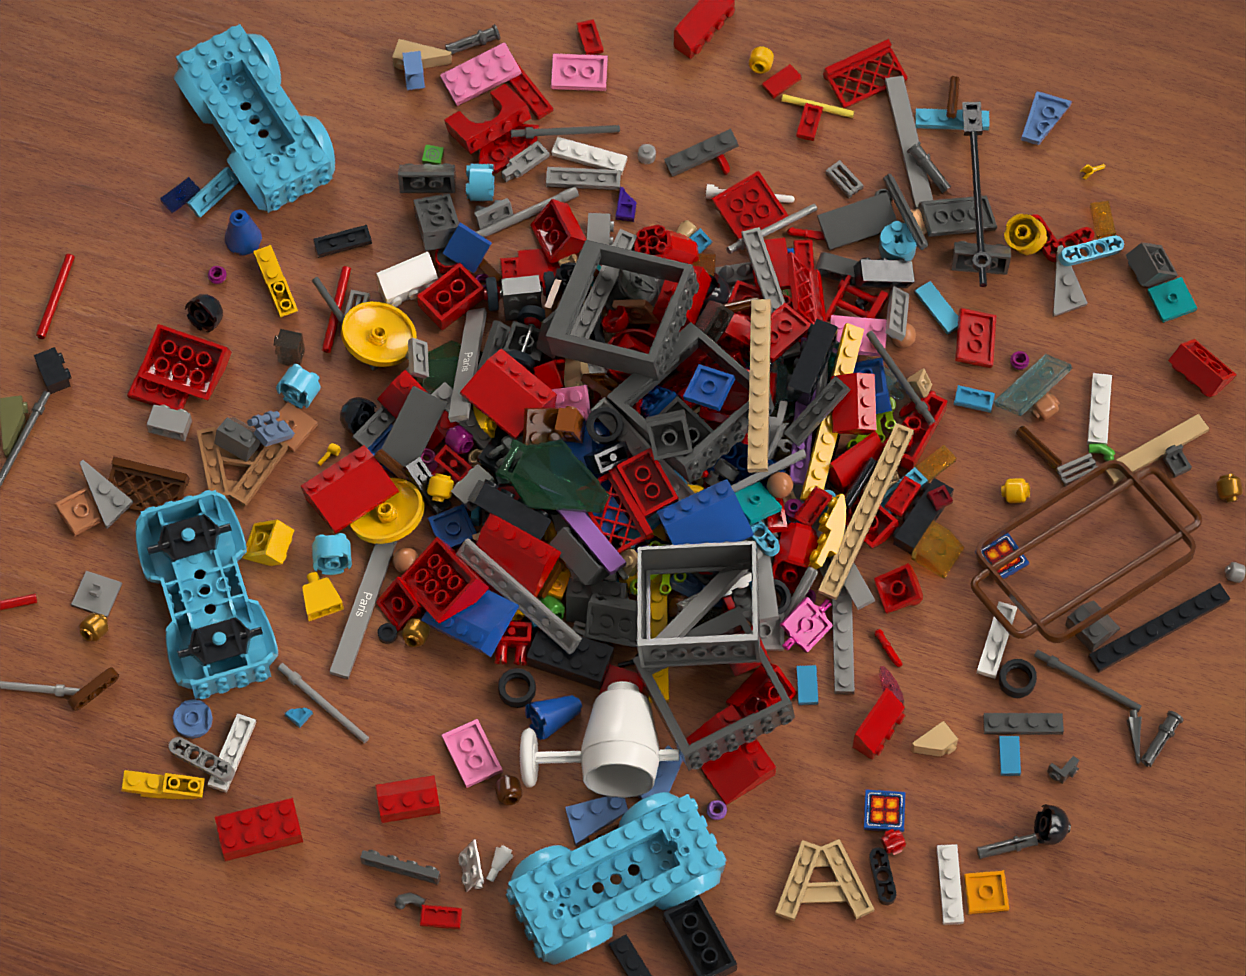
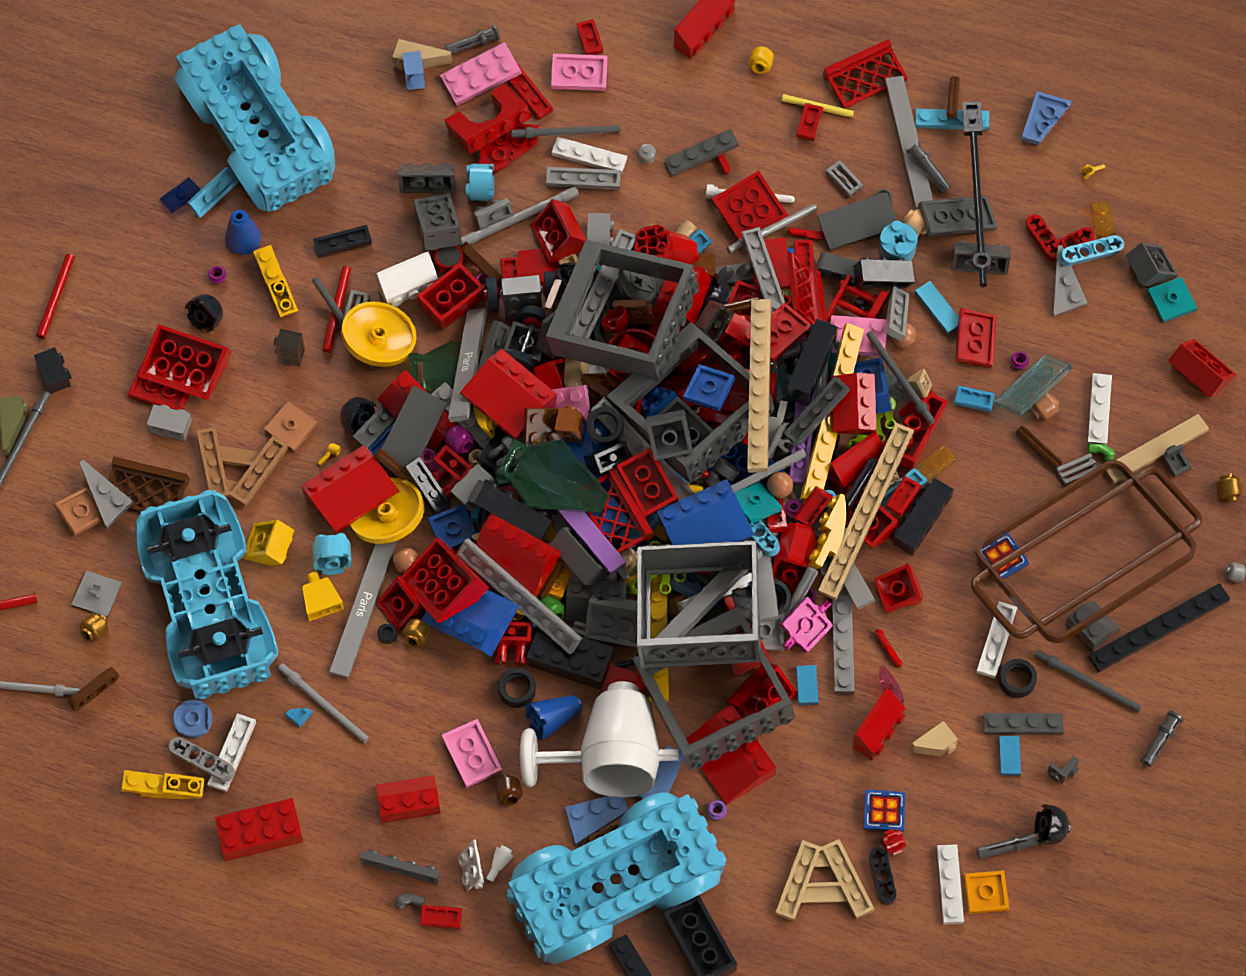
dark grey slope [214,417,262,462] -> none
sand blue plate [247,411,295,447] -> none
medium azure brick [276,364,321,409] -> none
light grey tile [405,338,429,379] -> none
bright green tile [422,145,444,165] -> none
yellow head [427,473,454,502] -> none
blue tile [443,223,492,273] -> none
light grey hinge [502,141,549,182] -> none
dark purple tile [616,187,636,222] -> none
red tile [762,64,802,99] -> none
dark grey axle [883,174,928,250] -> none
clear yellow slope [911,521,964,579] -> none
dark red tile [927,485,953,511] -> none
yellow head [1001,478,1030,503] -> none
yellow brick [1004,214,1047,255] -> none
dark grey piece [1126,710,1142,764] -> none

